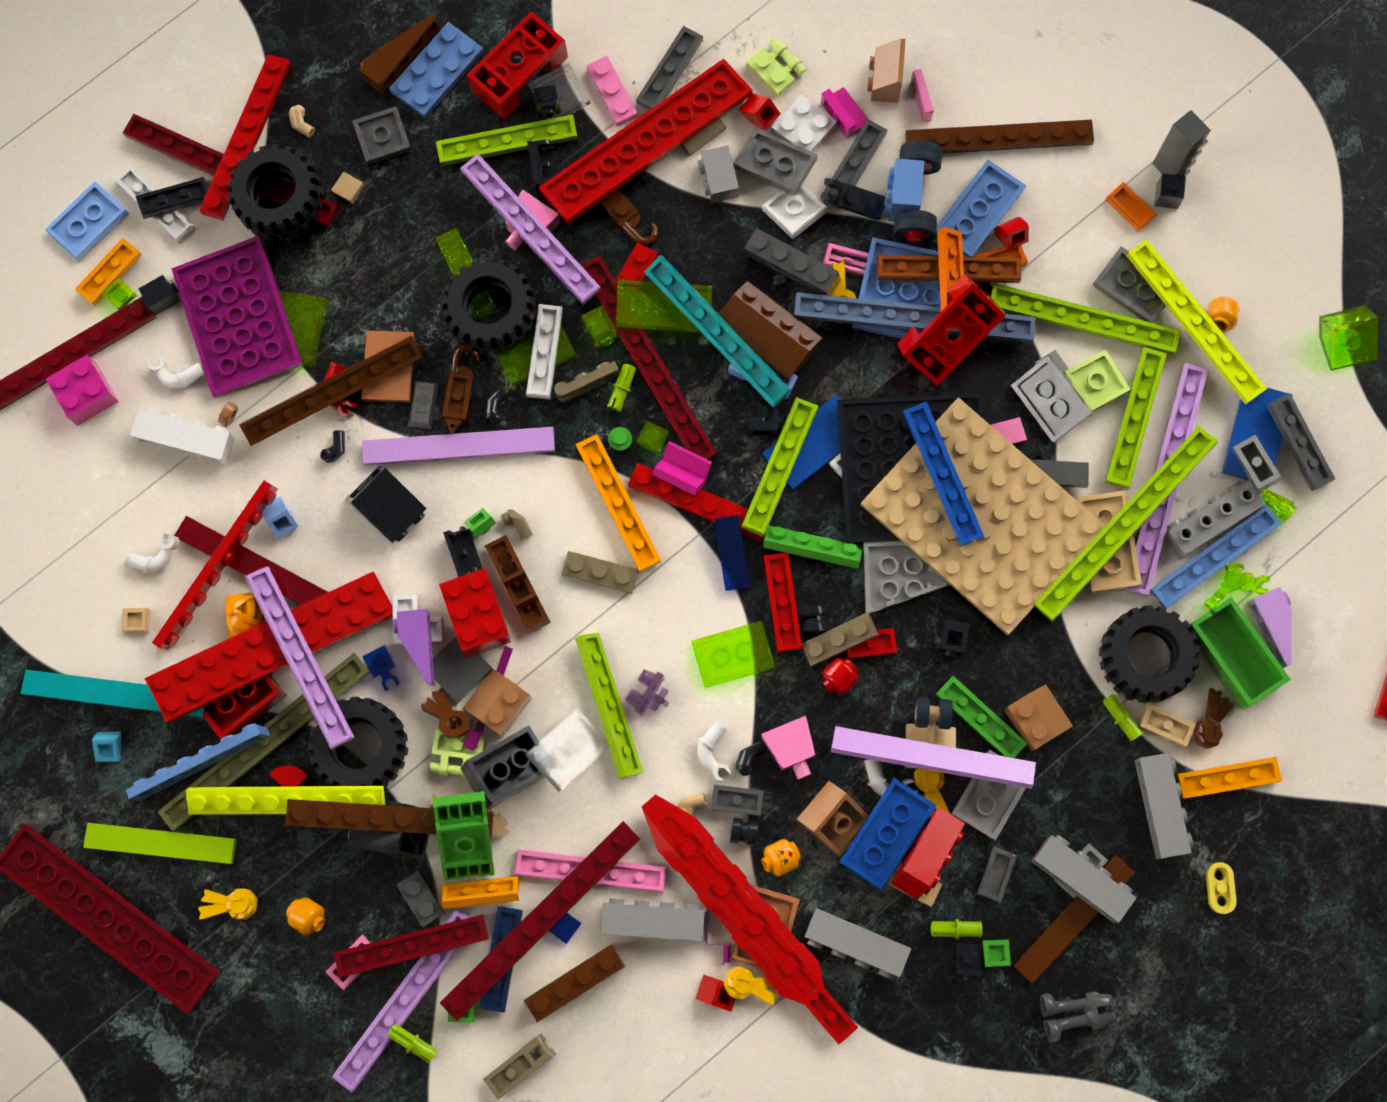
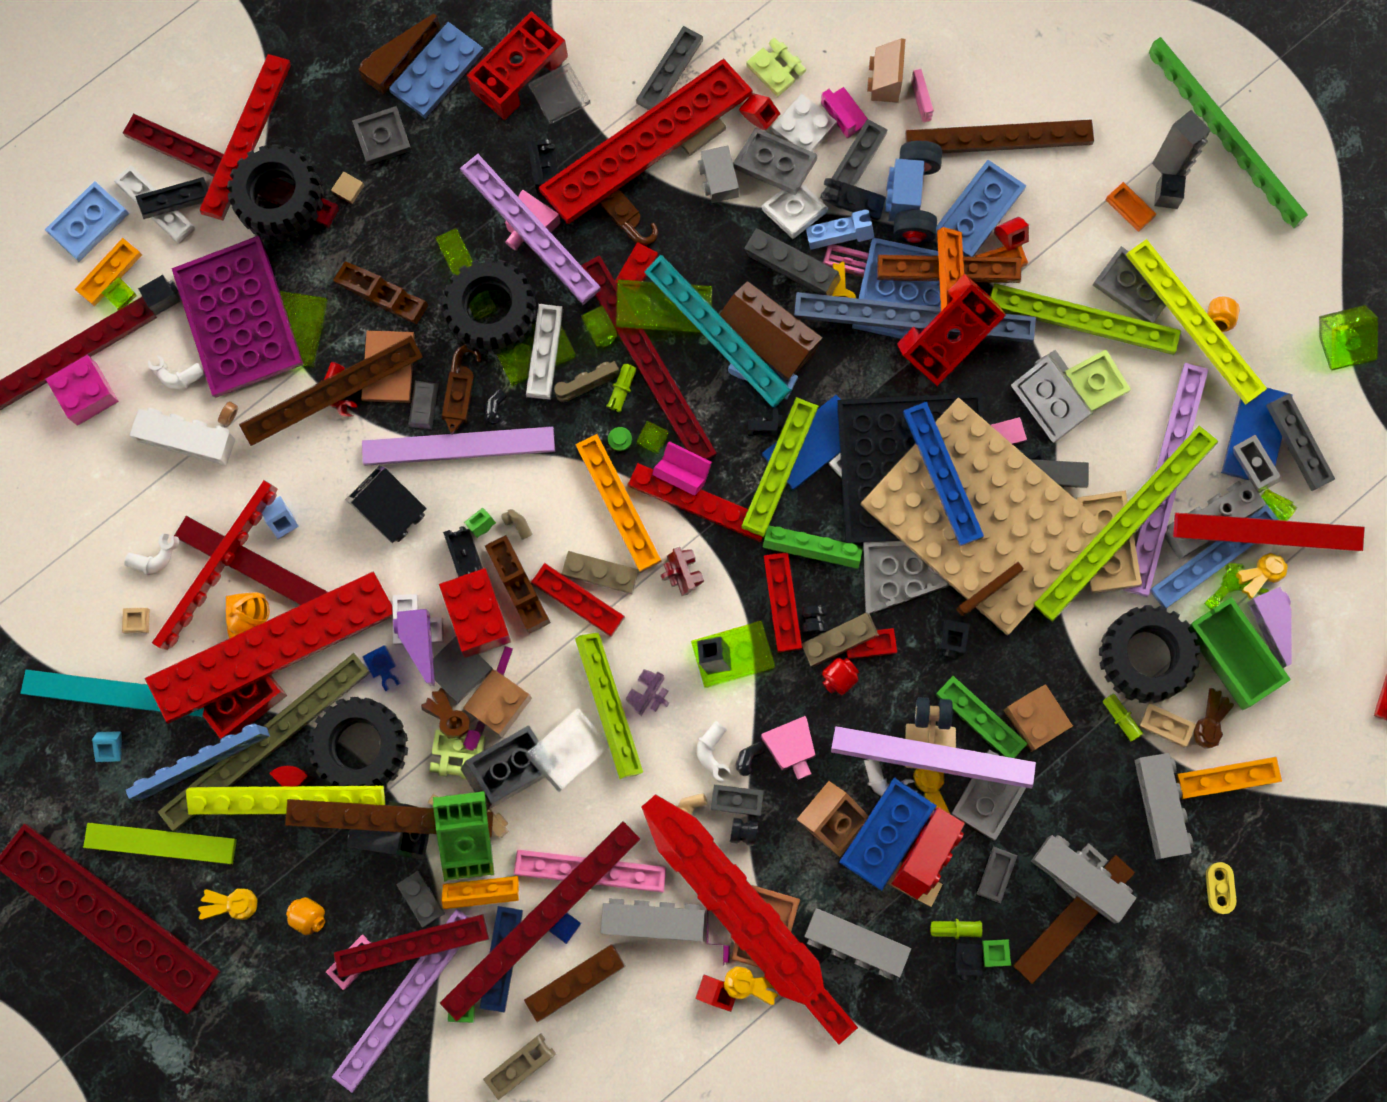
lavender tile [245,566,354,750] -> none
tan arm [289,105,315,138] -> none
black arm [320,430,345,463] -> none
lime axle [388,1024,437,1064] -> none
lime plate [436,114,578,166] -> none
black bracket [533,84,561,118] -> none
bright pink plate [587,56,638,126] -> none
clear blue tile [714,515,750,591] -> none
light orange head [761,839,801,877] -> none
dark grey piece [1040,991,1117,1043] -> none
lime plate [1105,347,1167,489] -> none
none -> reddish brown slope [333,261,429,325]
none -> red tile [531,563,625,637]
none -> dark red hips [660,547,704,596]
none -> brick [697,636,732,675]
none -> light blue plate [806,210,874,250]
none -> reddish brown tile [956,561,1024,616]
none -> bright green plate [1148,37,1308,228]
none -> red tile [1173,513,1365,551]
none -> yellow piece [1235,553,1288,599]

